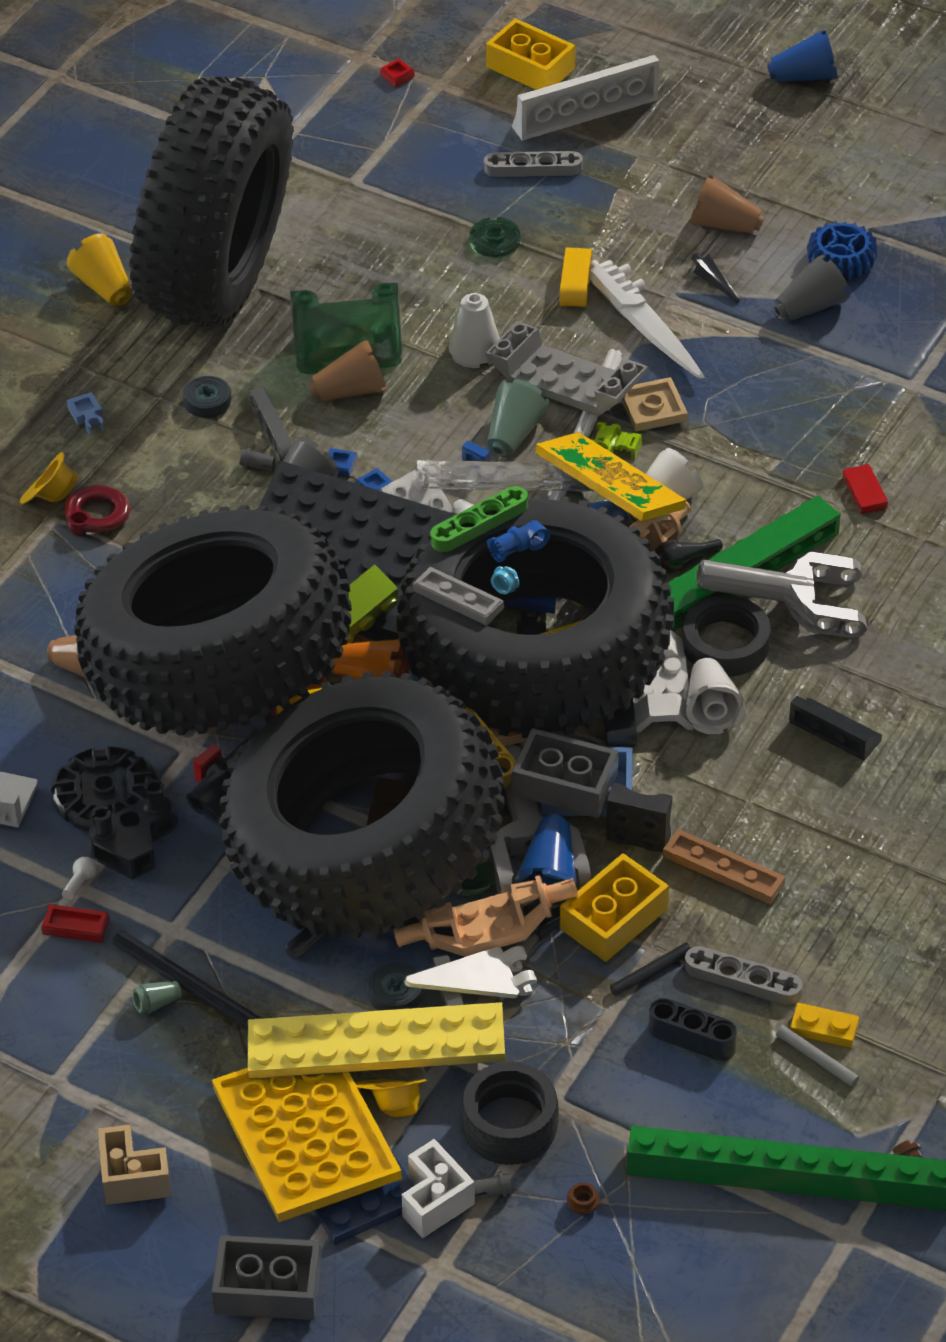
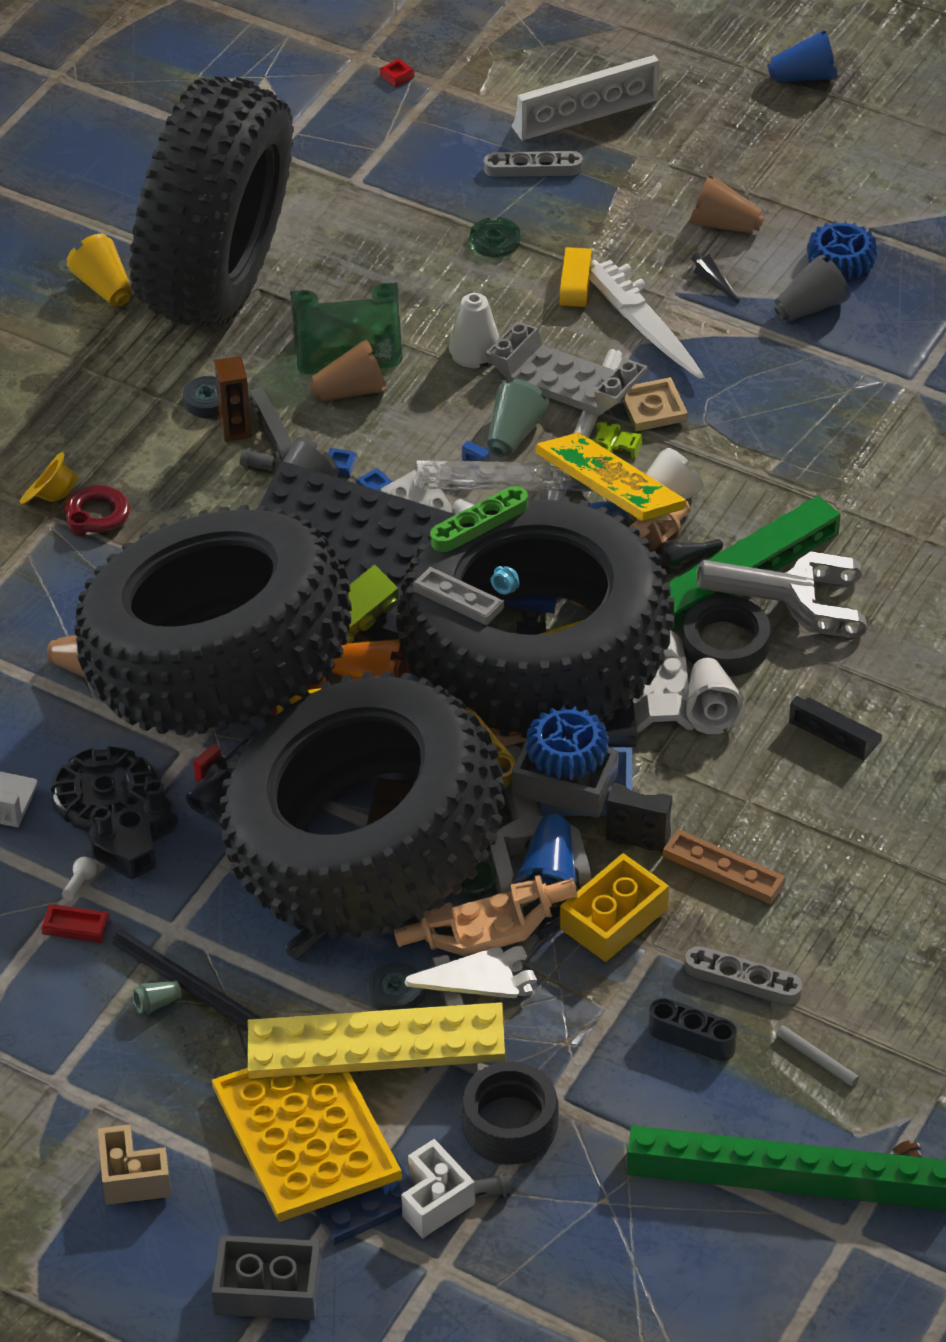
medium blue plate [67,392,104,435] -> none
yellow piece [355,1079,426,1118] -> none
yellow brick [486,18,576,90] -> none
blue connector [487,520,550,562] -> none
reddish brown plate [567,1183,600,1215] -> none
black bar [610,942,691,996] -> none
yellow plate [790,1002,859,1048] -> none
red tile [842,464,888,514] -> none
none -> reddish brown brick [214,356,252,442]
none -> blue gear [526,705,609,781]

